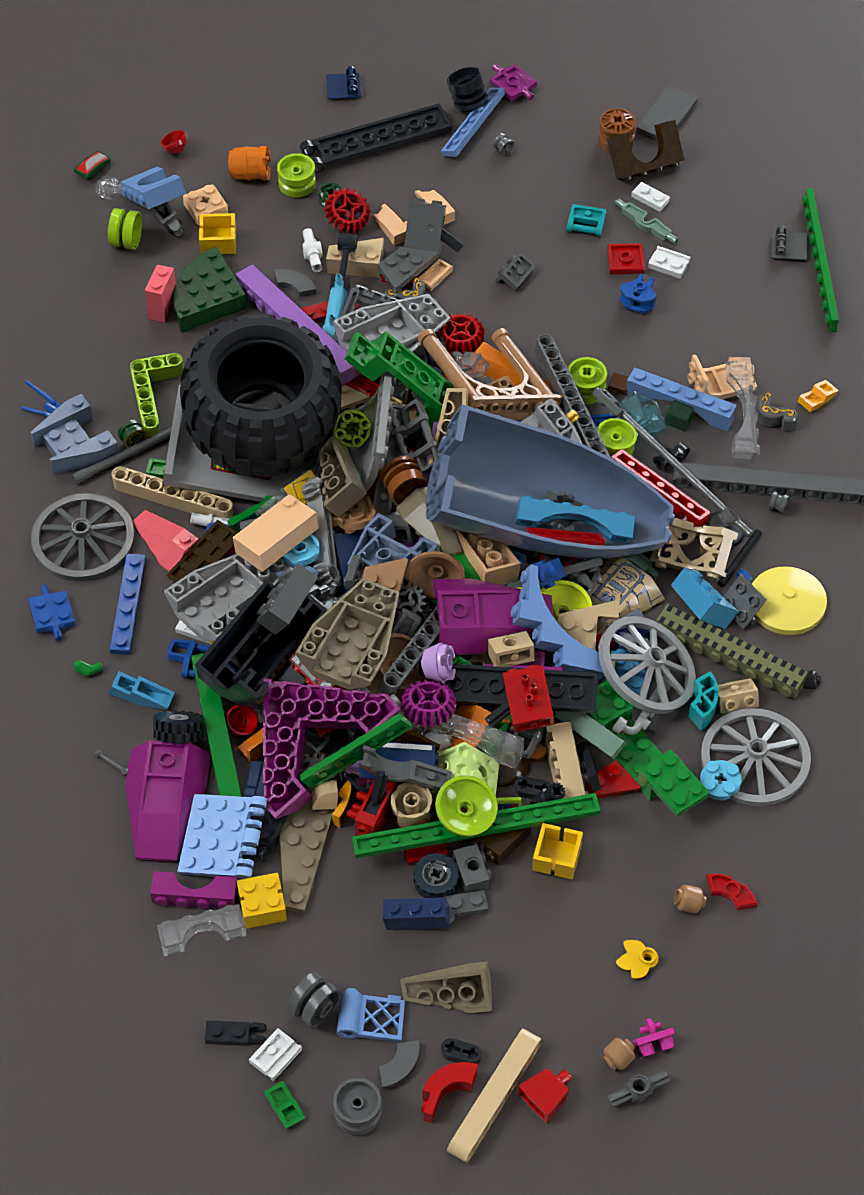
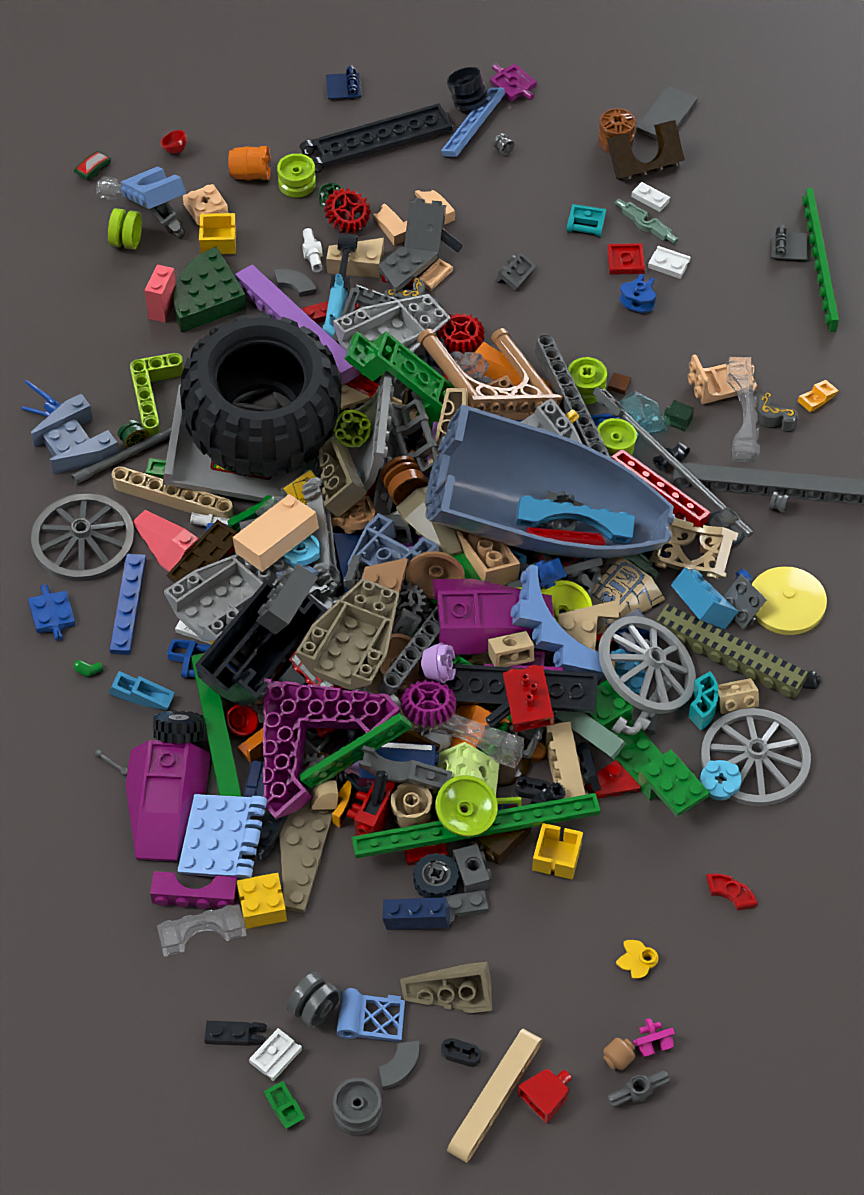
red arch [421,1062,478,1124] -> none
medium blue arch [626,367,737,432] -> none
medium nougat head [674,885,706,914] -> none
black bar [718,529,762,587] -> none

